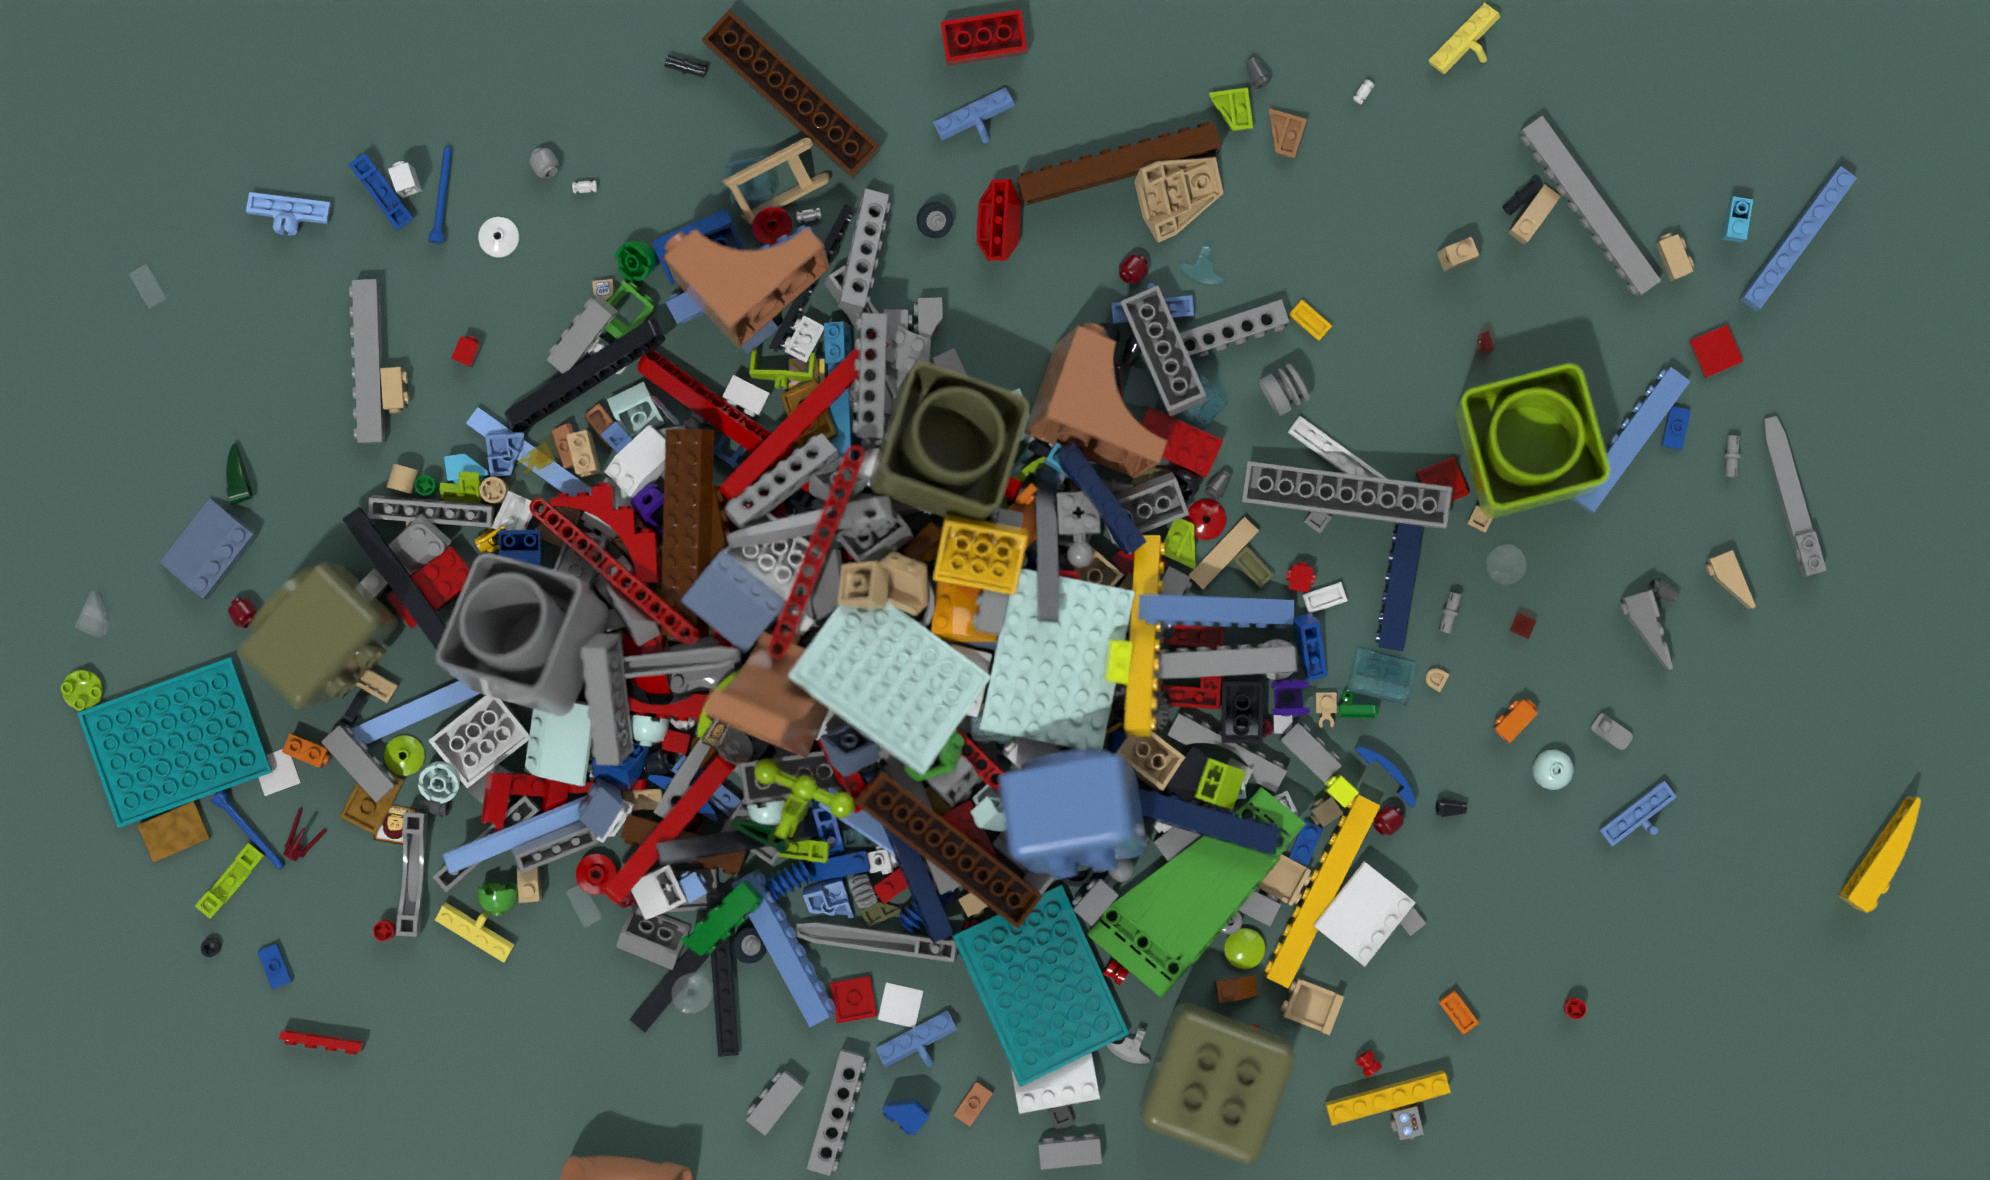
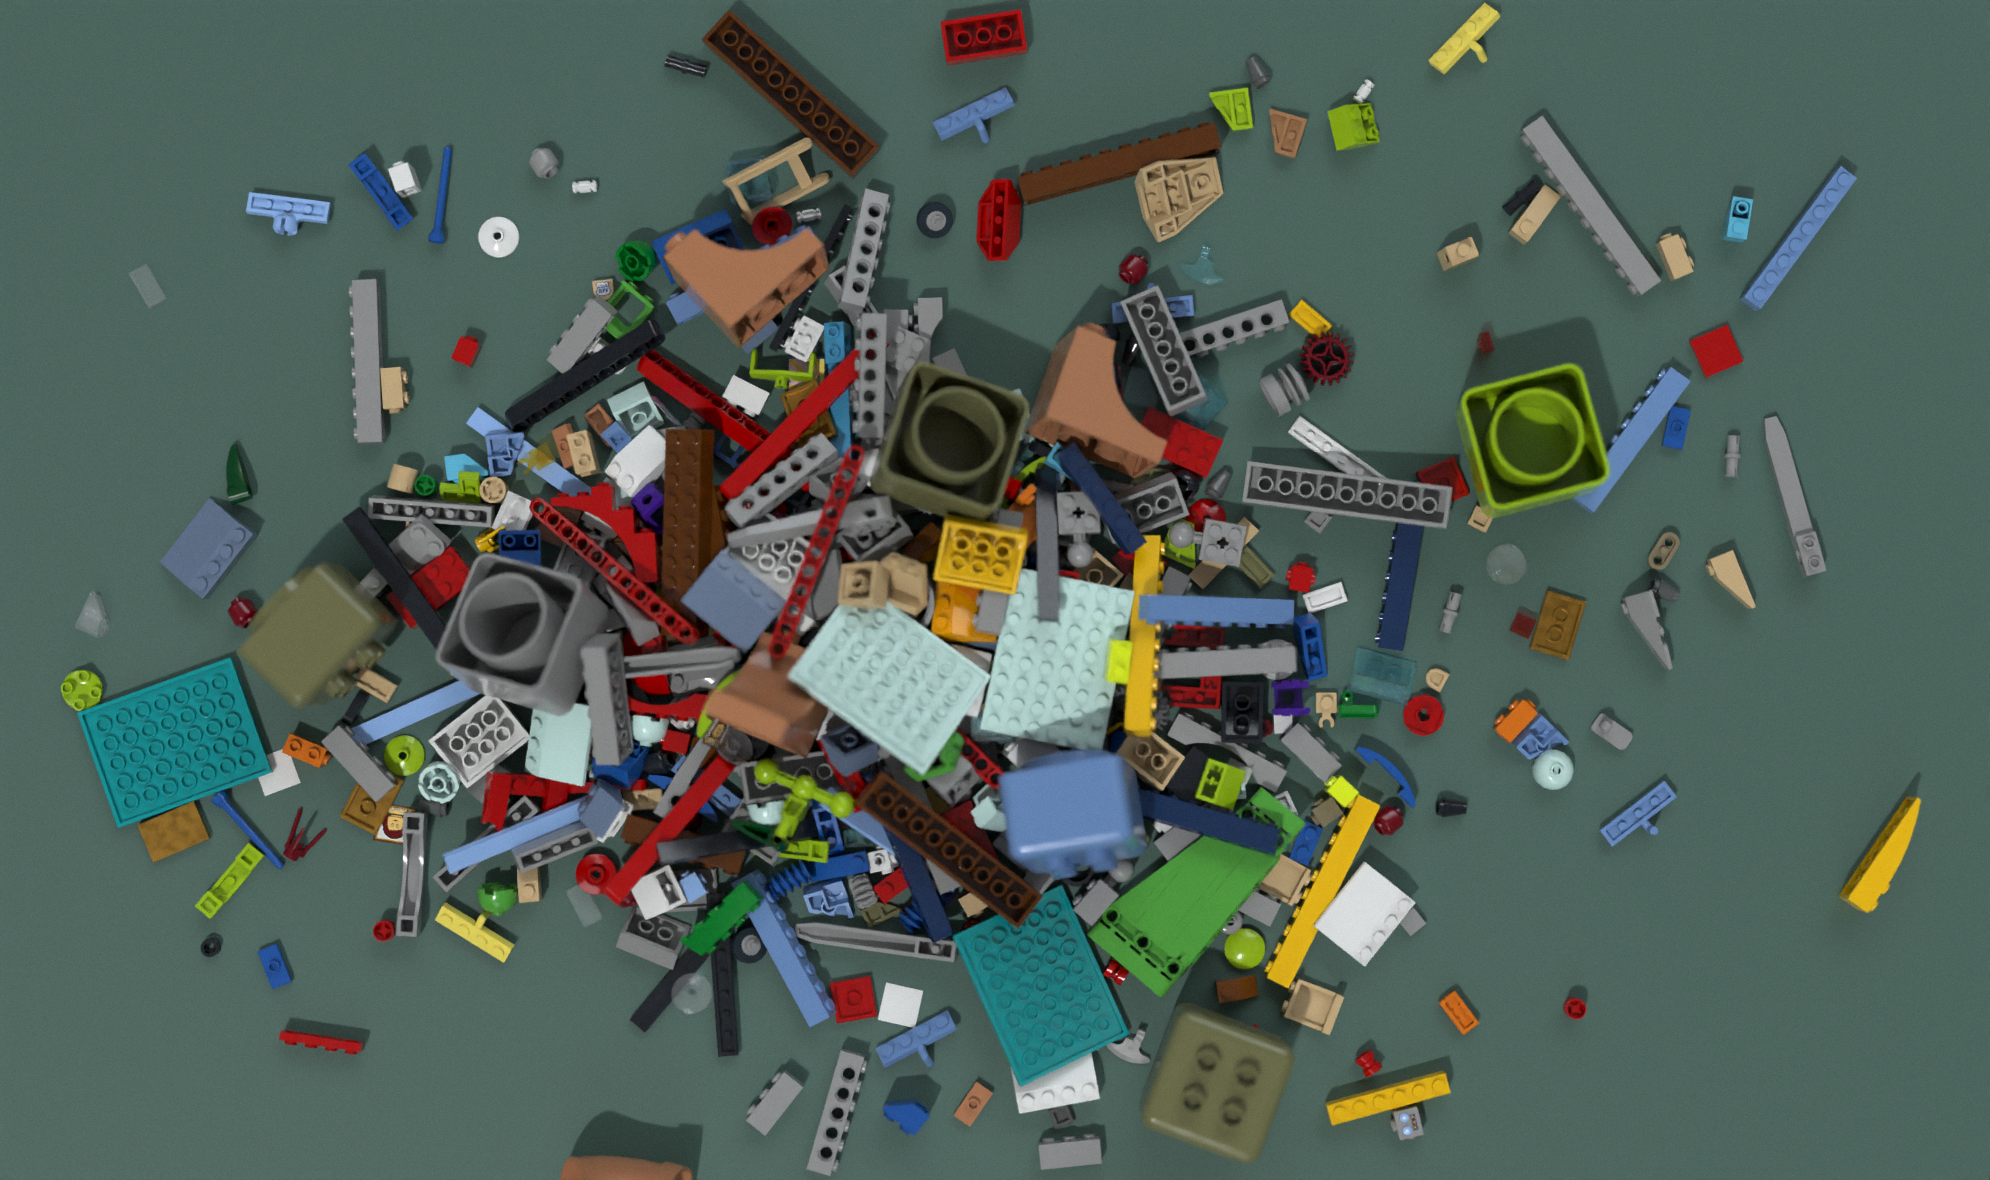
none -> light grey brick [1169,518,1247,567]
none -> dark red gear [1299,331,1354,386]
none -> lime slope [1327,103,1380,151]
none -> red plate [1402,695,1444,736]
none -> medium blue slope [1511,713,1569,759]
none -> pearl gold tile [1529,590,1586,660]
none -> dark tan plate [1647,532,1680,570]

